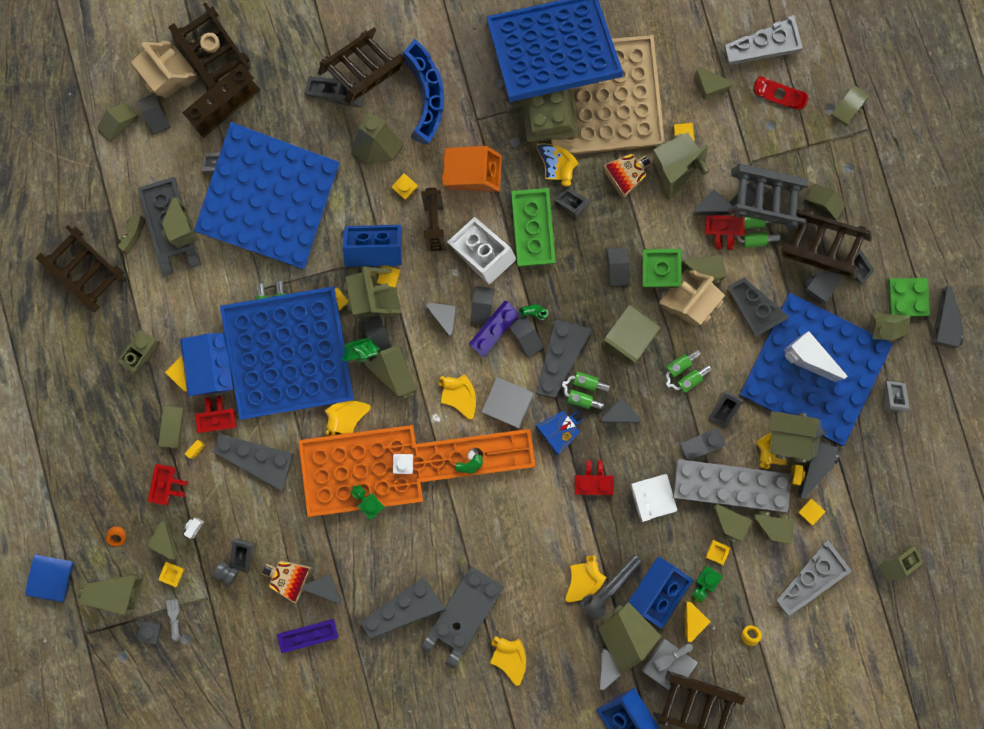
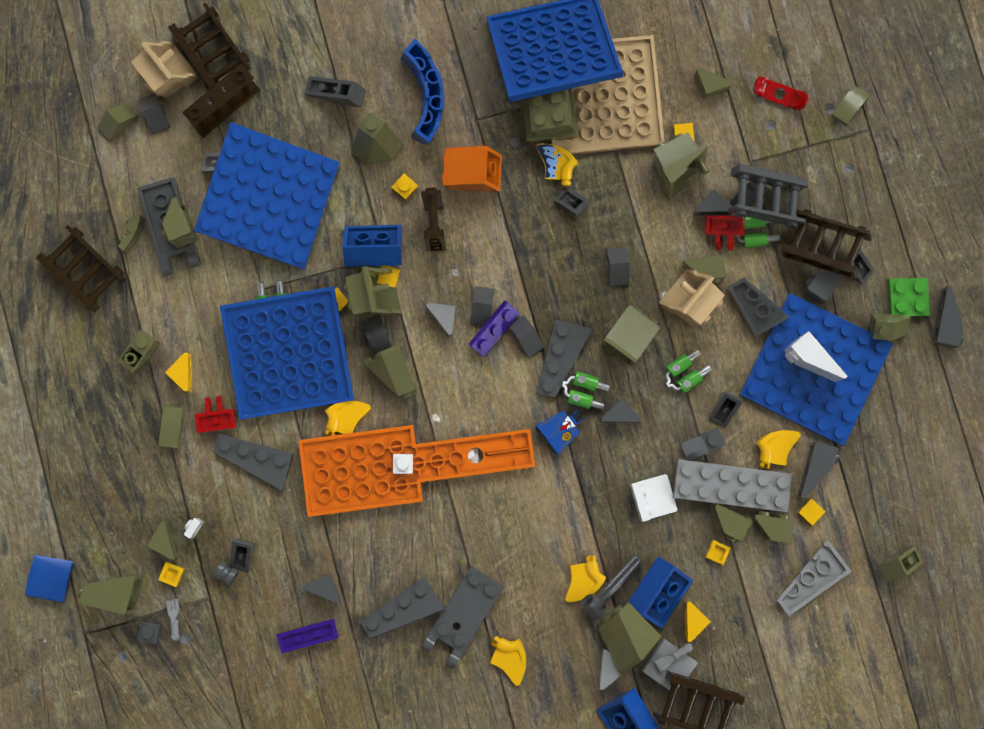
orange piece [106,526,126,547] -> none
red hinge [147,464,188,505] -> none
blue slope [180,333,233,396] -> none
yellow tile [184,440,206,459] -> none
tan tile [200,33,220,53] -> none
torso [262,560,312,603] -> none
dark brown fence [318,27,405,105] -> none
green piece [341,338,380,362] -> none
green plate [350,484,385,520] -> none
yellow arm [438,374,476,419] -> none
white slope [447,217,517,285] -> none
green arm [456,454,483,474] -> none
light grey slope [482,377,535,429] -> none
bright green plate [511,188,556,267] -> none
green arm [519,304,549,320] -> none
red hinge [575,460,614,495] -> none
torso [603,154,651,199] -> none
bright green plate [643,249,682,288] -> none
green plate [691,565,723,603] -> none
light grey wing [724,15,803,65] -> none
yellow piece [741,625,762,646] -> none
olive piece [768,411,825,462] -> none
yellow plate [791,465,805,485] -> none
olive slope [804,184,847,221] -> none
light grey slope [882,381,910,413] -> none

